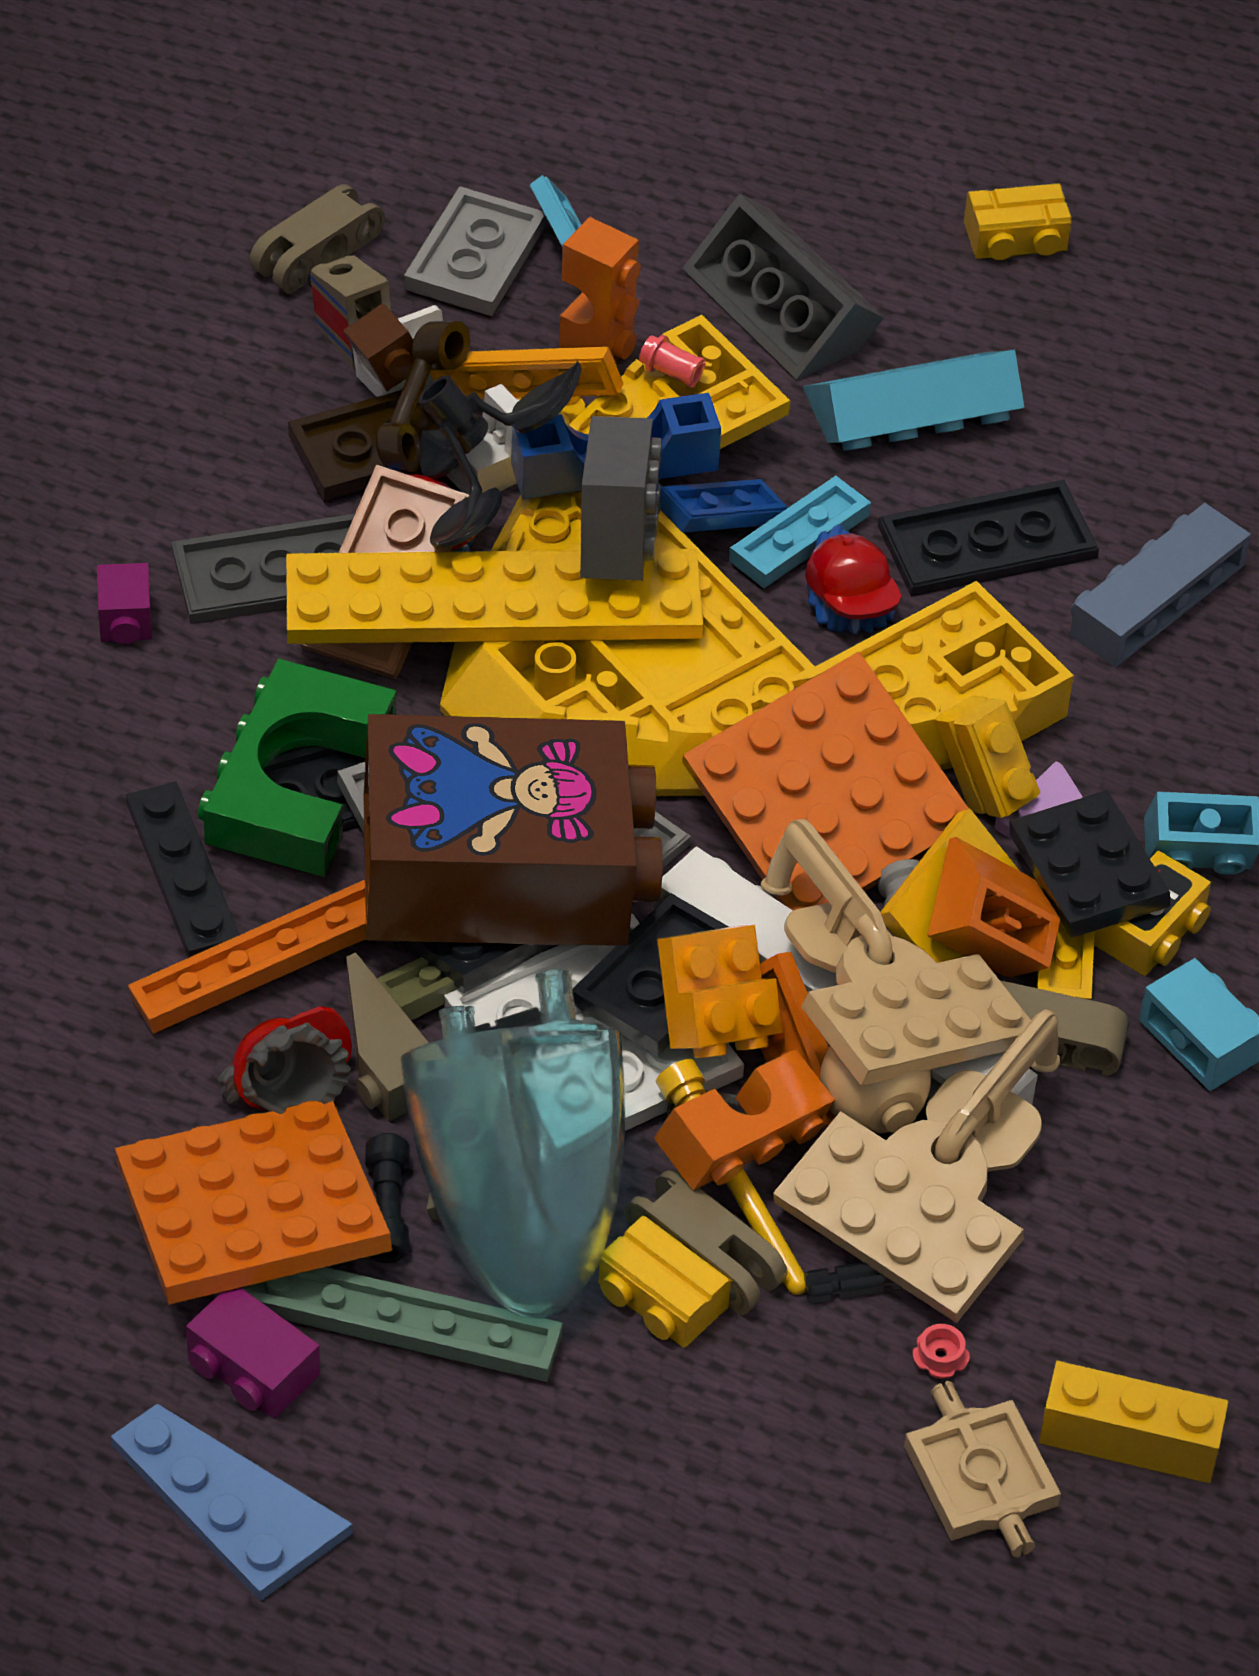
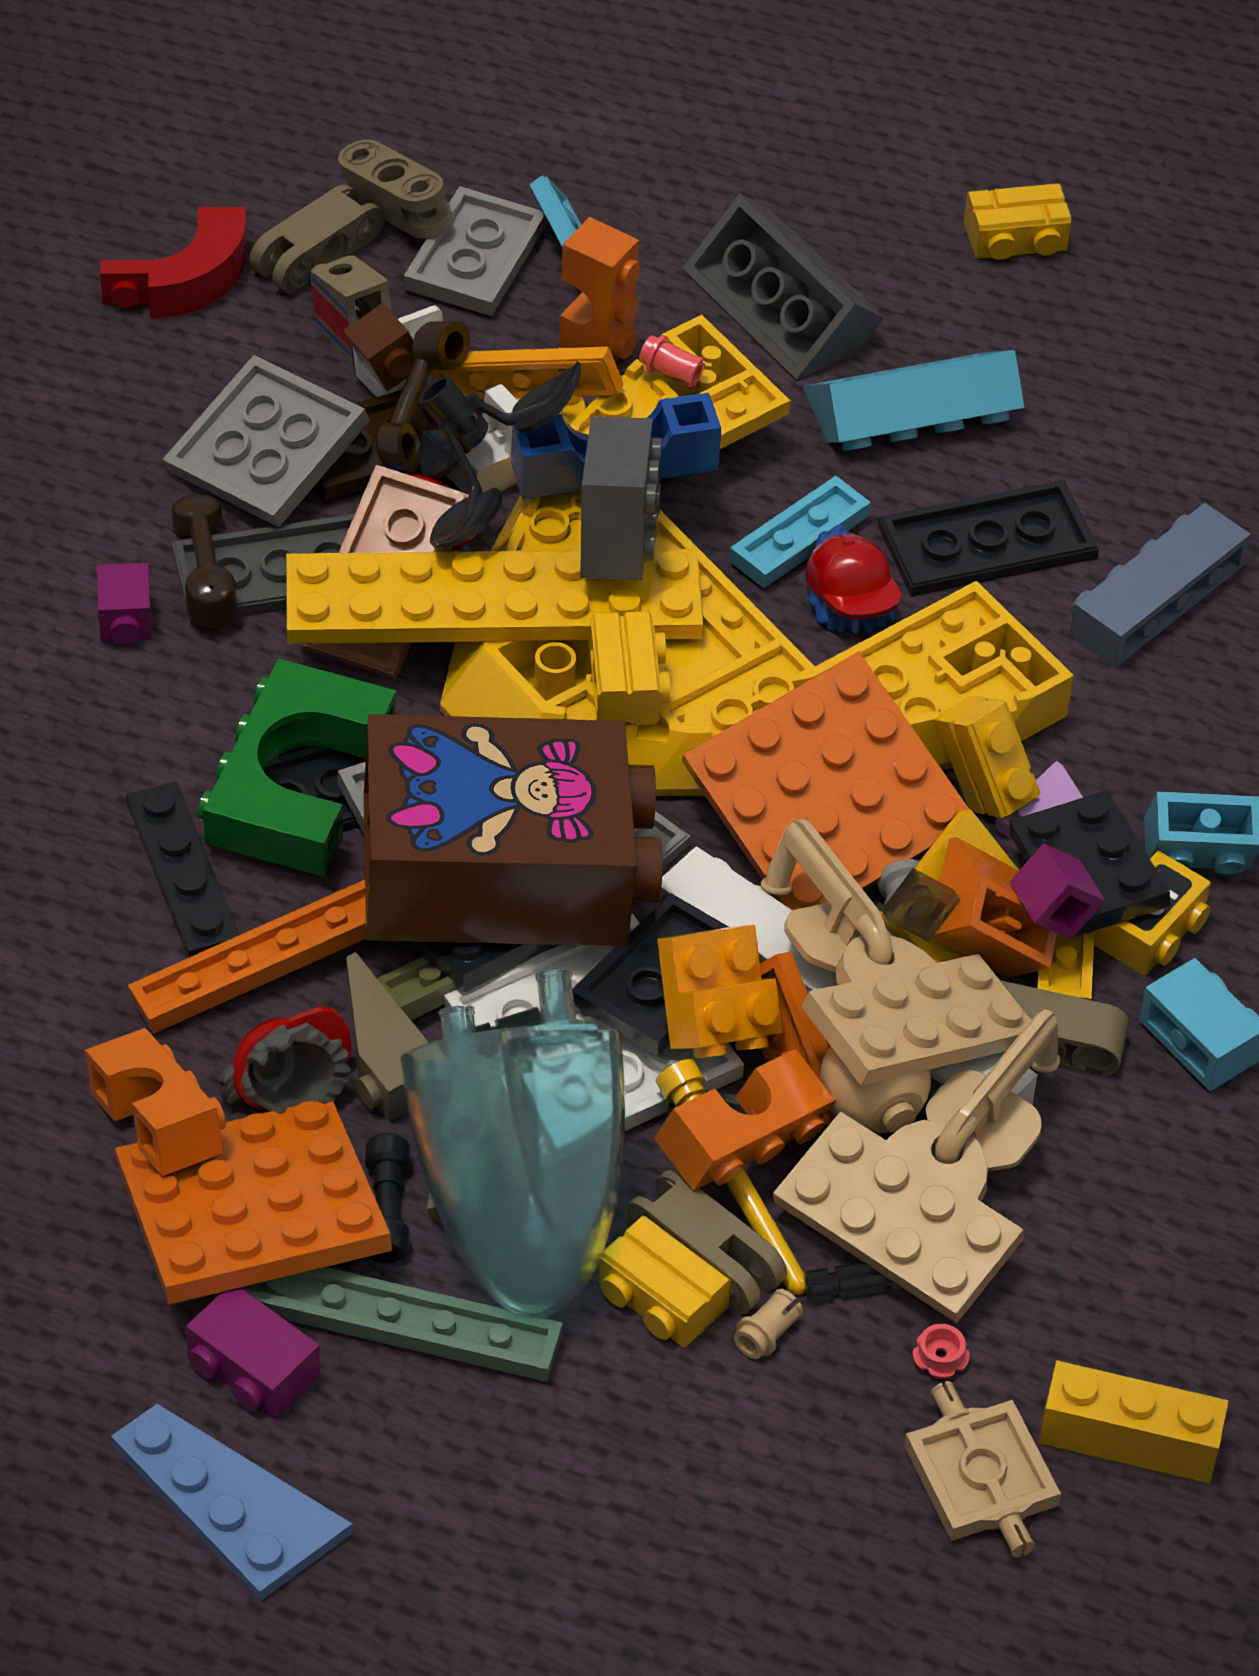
blue tile [660,479,788,533] -> none
none -> orange arch [85,1028,226,1176]
none -> red arch [100,207,247,319]
none -> light grey plate [162,355,370,528]
none -> dark brown piece [171,494,237,629]
none -> dark tan piece [338,140,454,239]
none -> yellow brick [589,612,670,725]
none -> tan pin [734,1289,803,1359]
none -> clear smoke plate [881,868,960,942]
none -> magenta brick [1010,843,1106,939]

